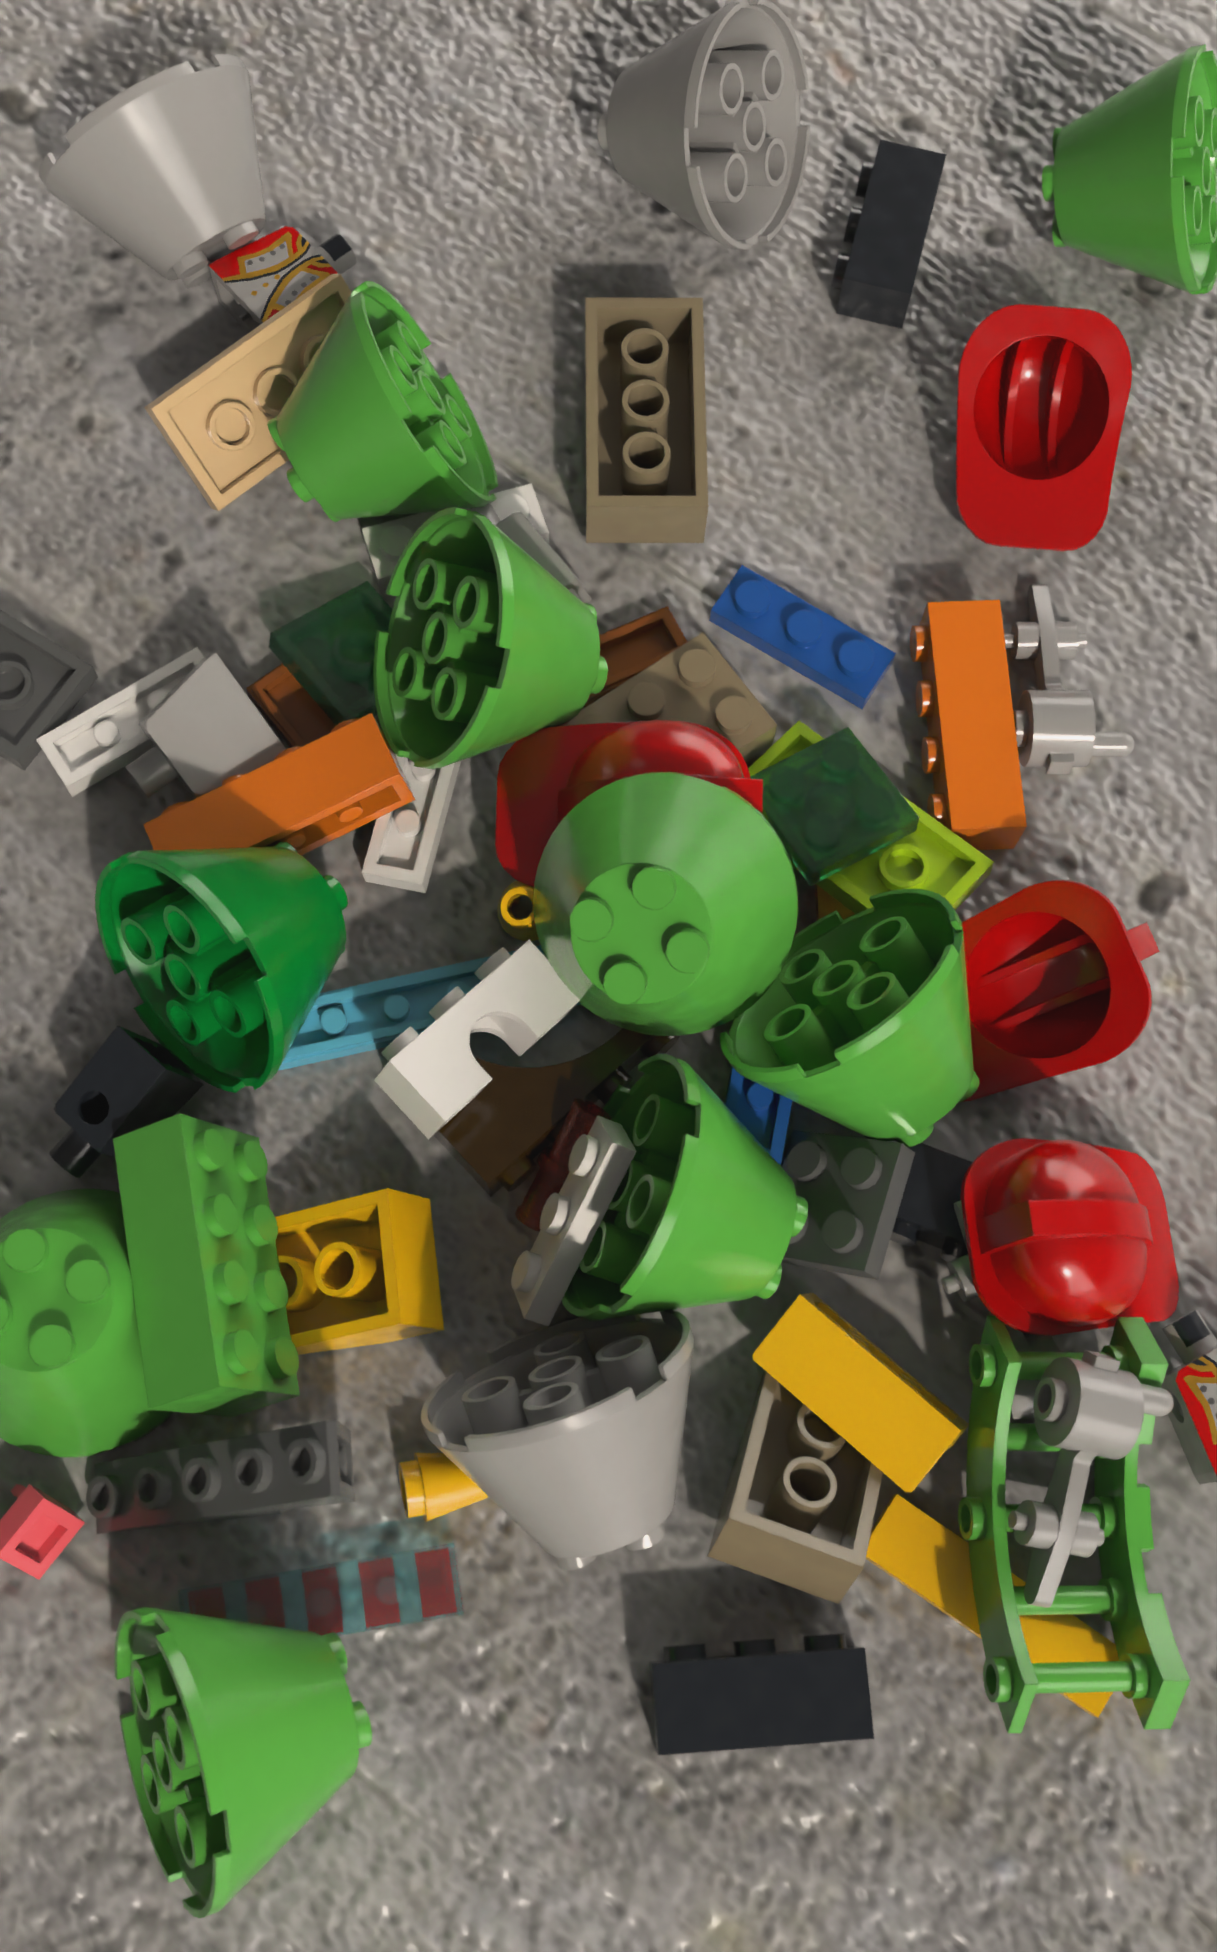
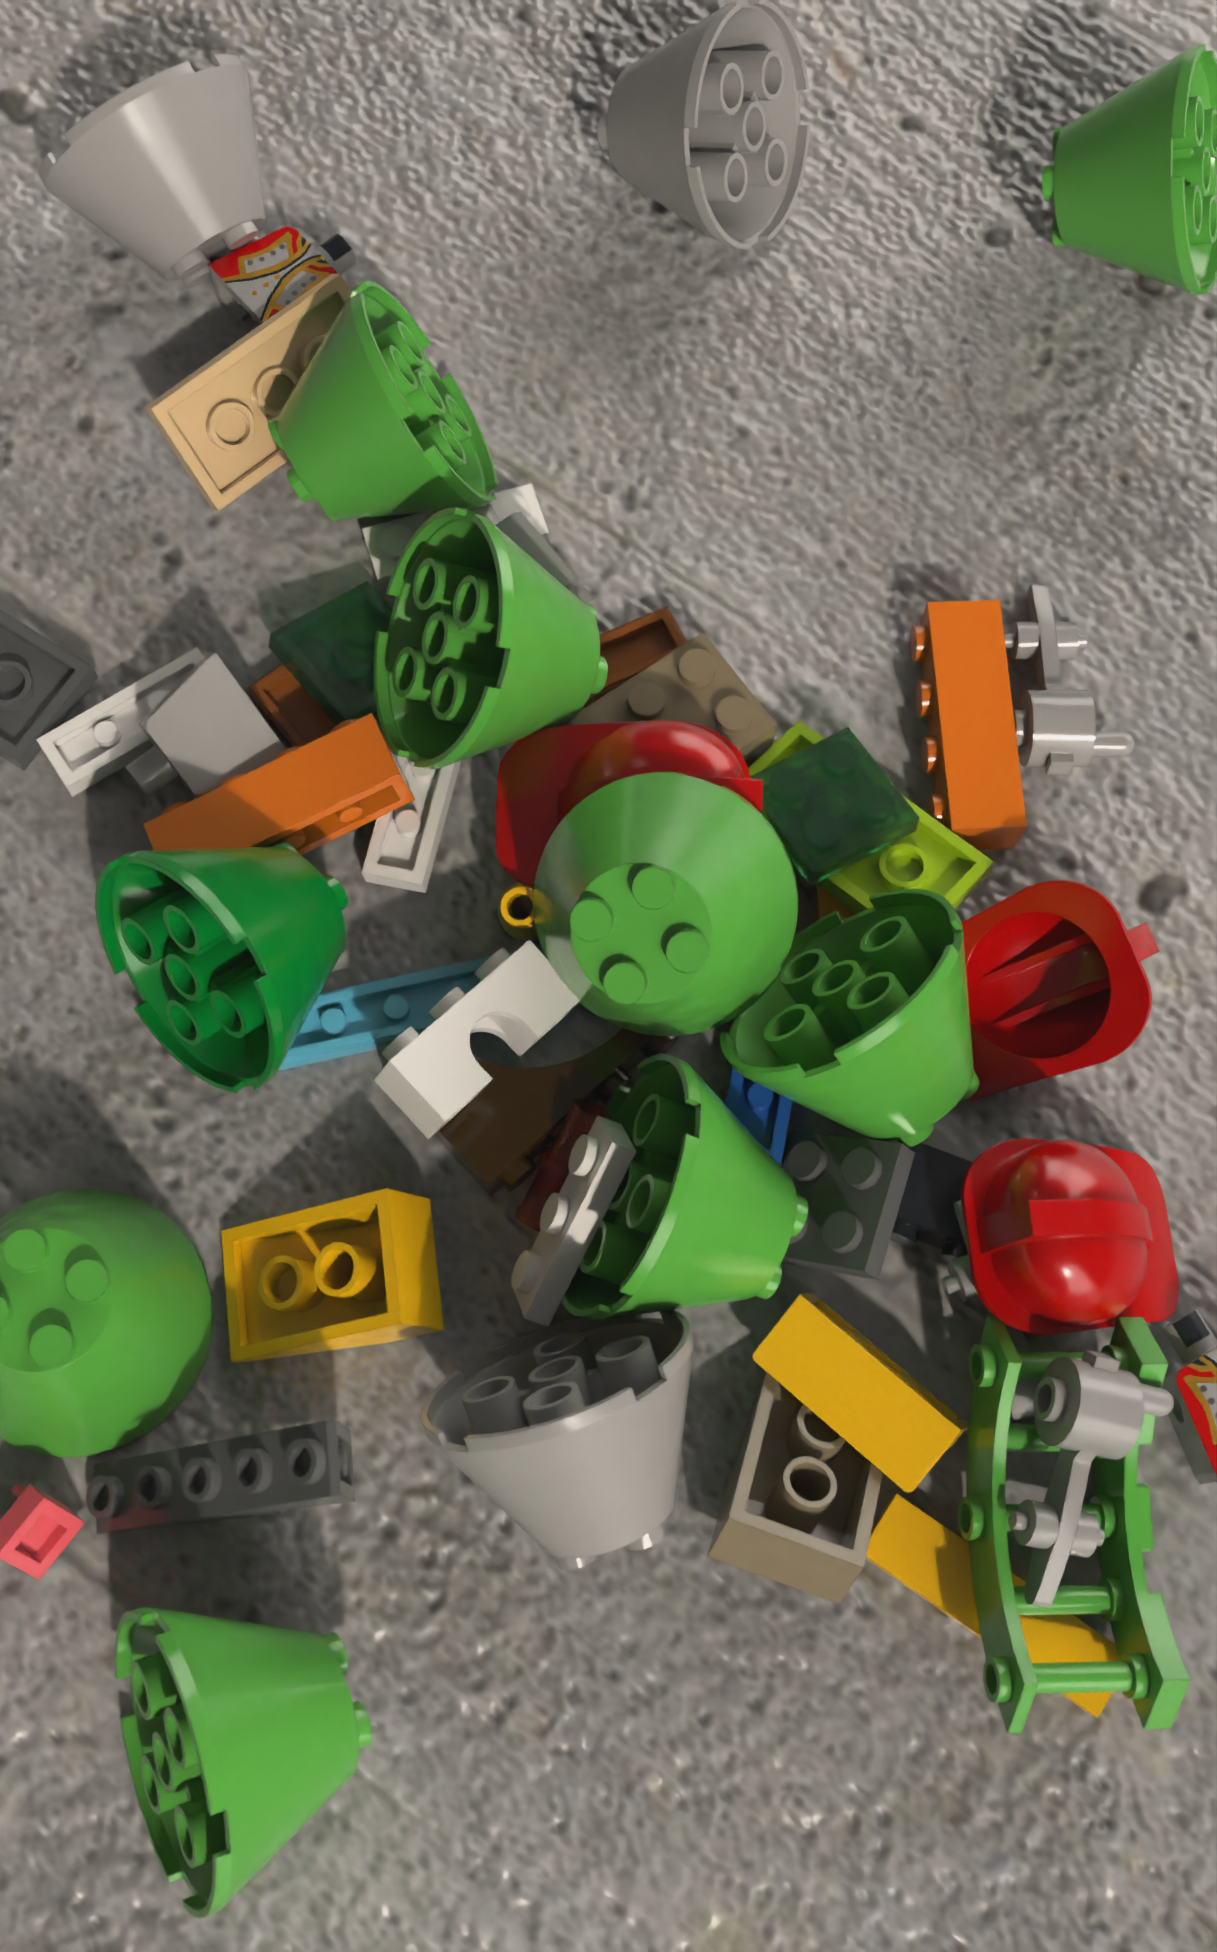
black torso [49,1025,204,1178] -> none
bright green brick [113,1113,300,1417] -> none
clear light blue tile [178,1543,465,1636] -> none
yellow cone [398,1452,489,1522] -> none
dark tan brick [585,297,708,543] -> none
black brick [649,1633,874,1755] -> none
blue plate [709,565,896,709] -> none
black brick [831,139,946,329] -> none
red piece [956,304,1132,551] -> none

